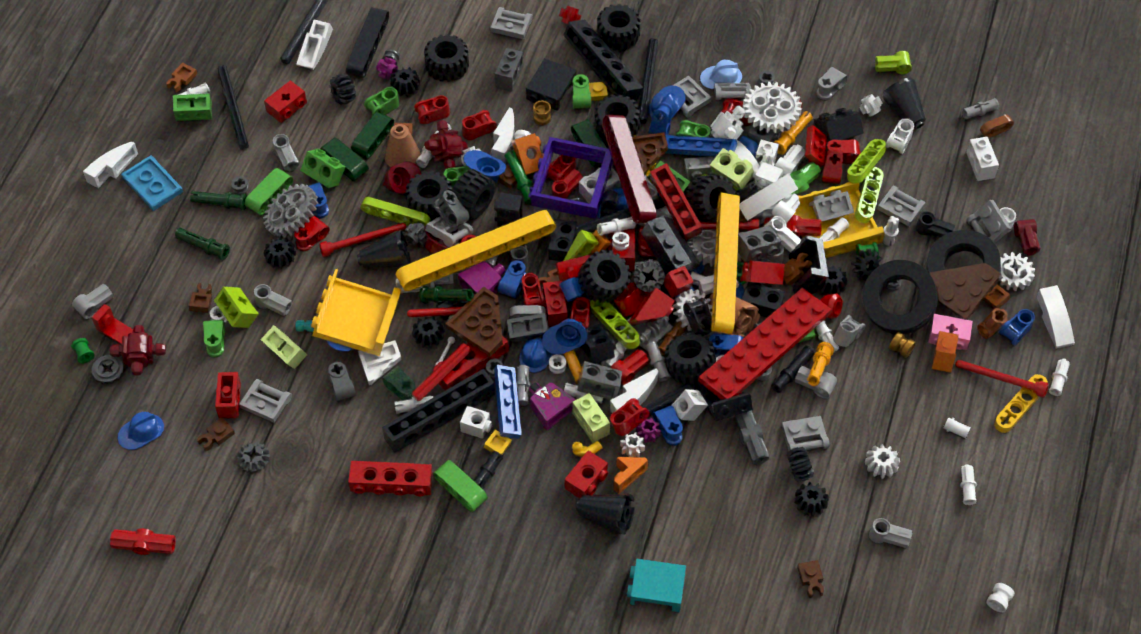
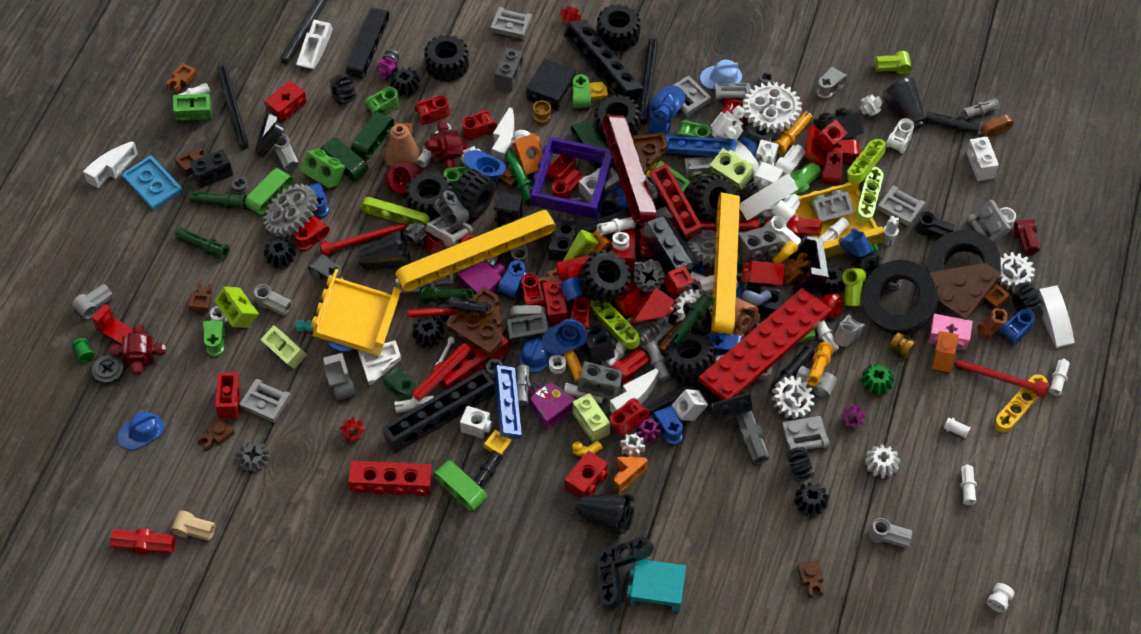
none -> tan piece [171,511,215,541]
none -> reddish brown plate [175,148,208,175]
none -> black brick [189,149,233,189]
none -> black beam [254,111,284,158]
none -> dark grey piece [308,254,343,284]
none -> light grey panel [323,353,349,387]
none -> red gear [339,416,365,443]
none -> black pin [448,297,489,315]
none -> black beam [597,537,654,608]
none -> dark green pin [669,290,717,345]
none -> sand blue arm [742,290,772,306]
none -> white gear [771,376,814,419]
none -> yellow arm [773,241,798,263]
none -> red brick [814,119,847,151]
none -> blue piece [838,228,872,257]
none -> magenta gear [841,403,866,429]
none -> lime piece [842,268,866,306]
none -> green gear [860,362,895,397]
none -> black pin [925,111,980,135]
none -> black gear [1010,282,1042,313]

